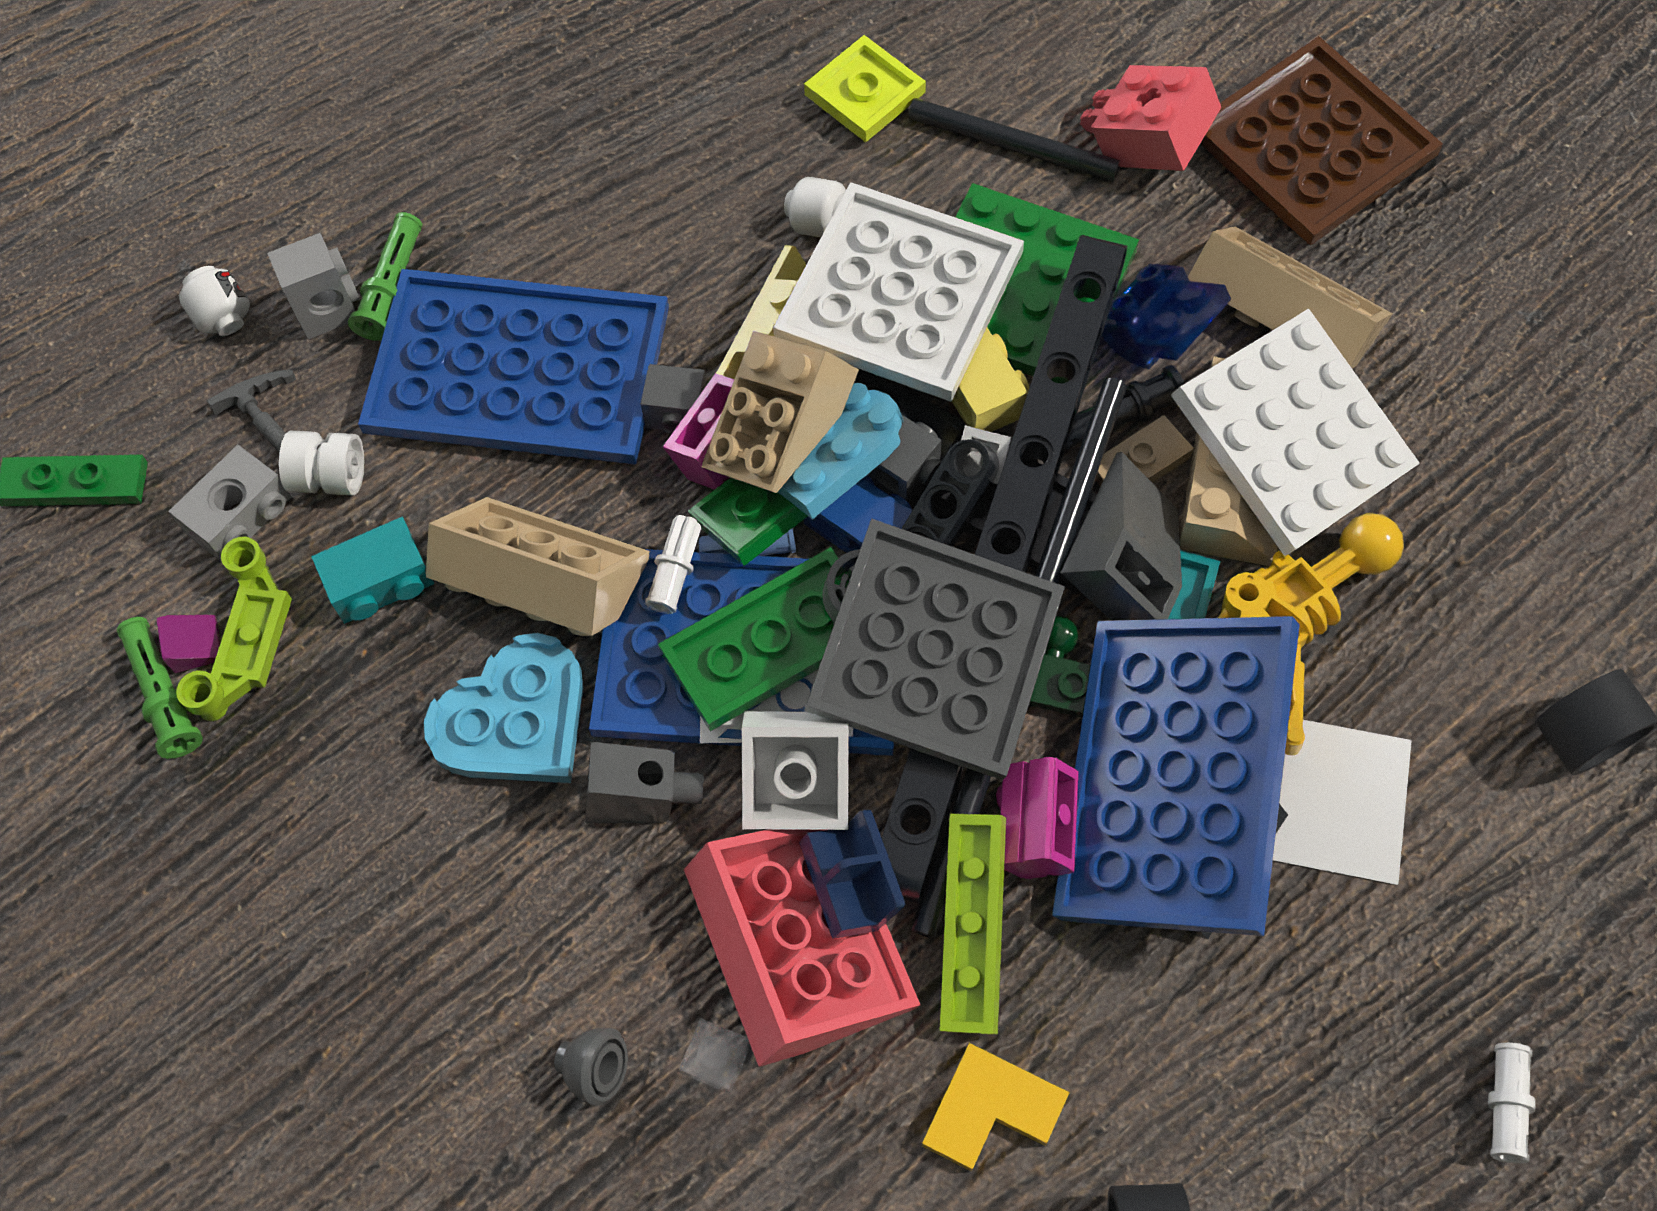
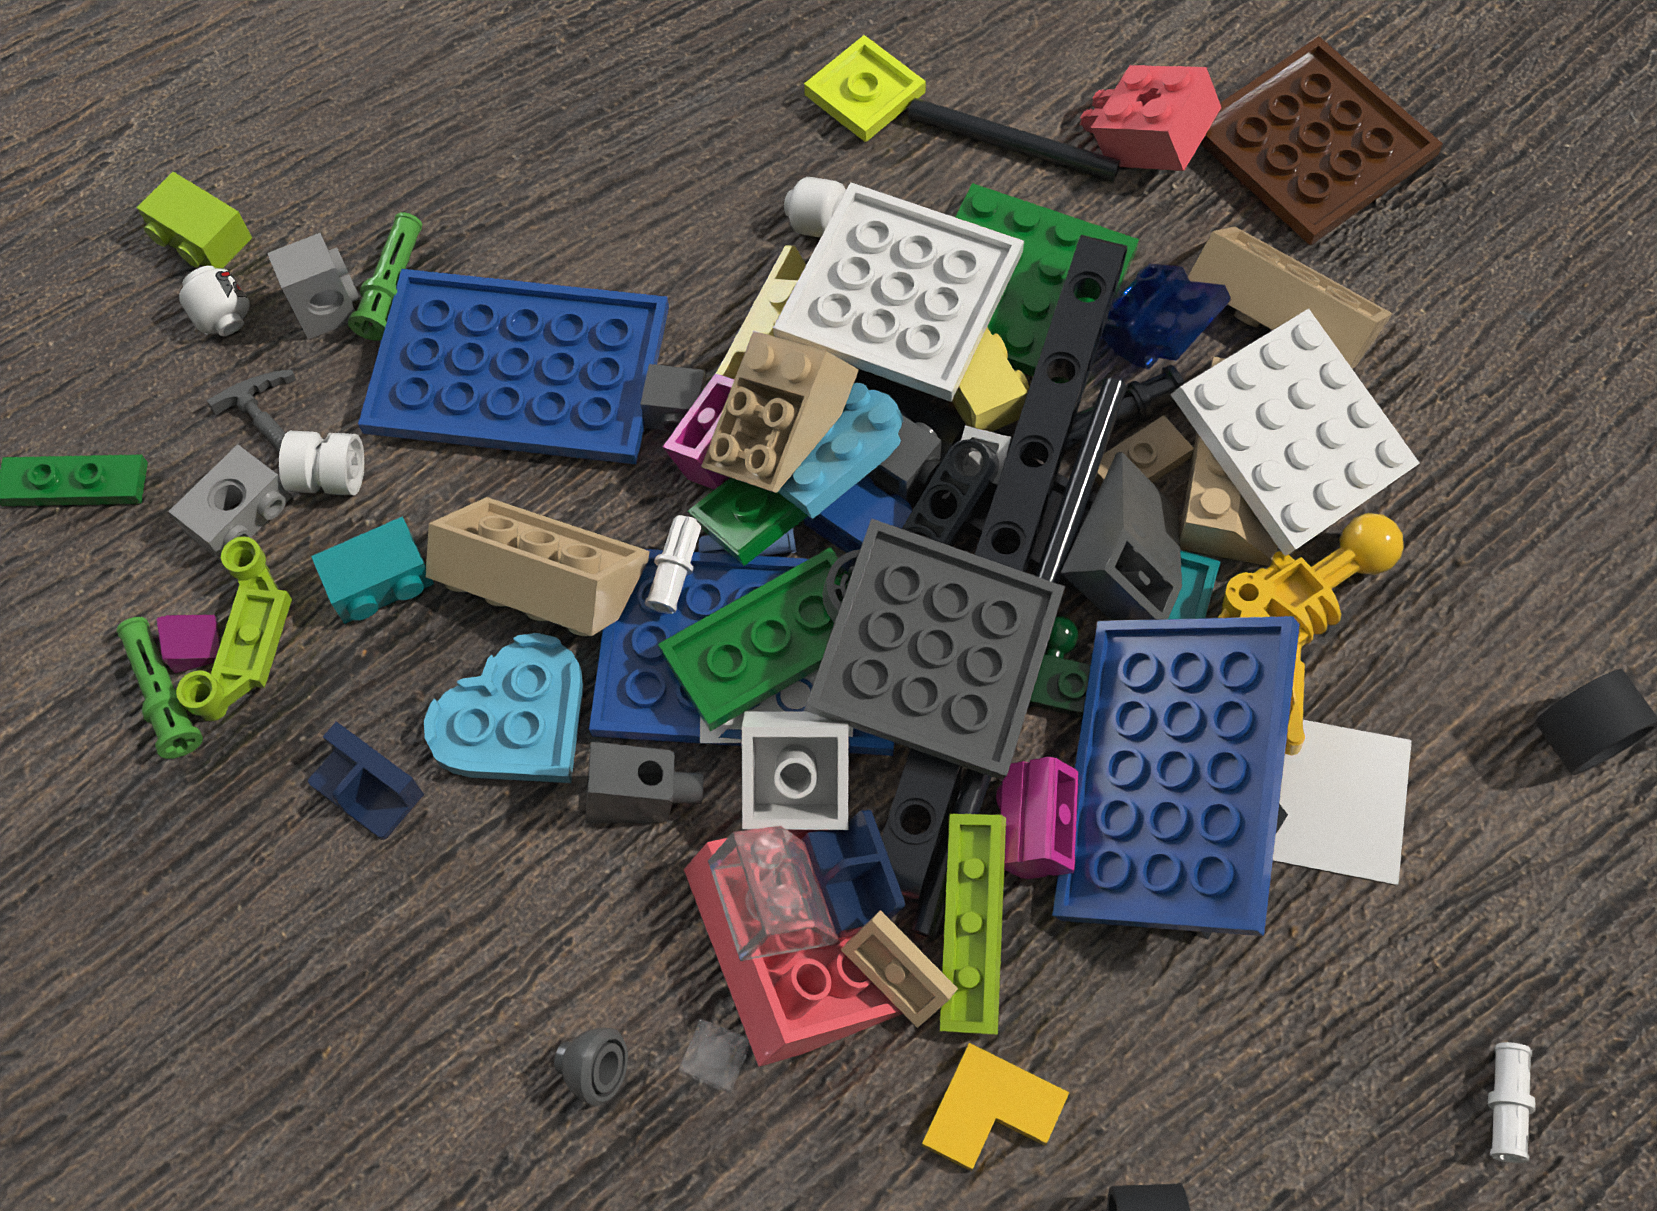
none -> lime brick [136,172,252,269]
none -> dark blue panel [308,721,424,840]
none -> clear slope [708,826,839,961]
none -> tan plate [841,910,958,1028]

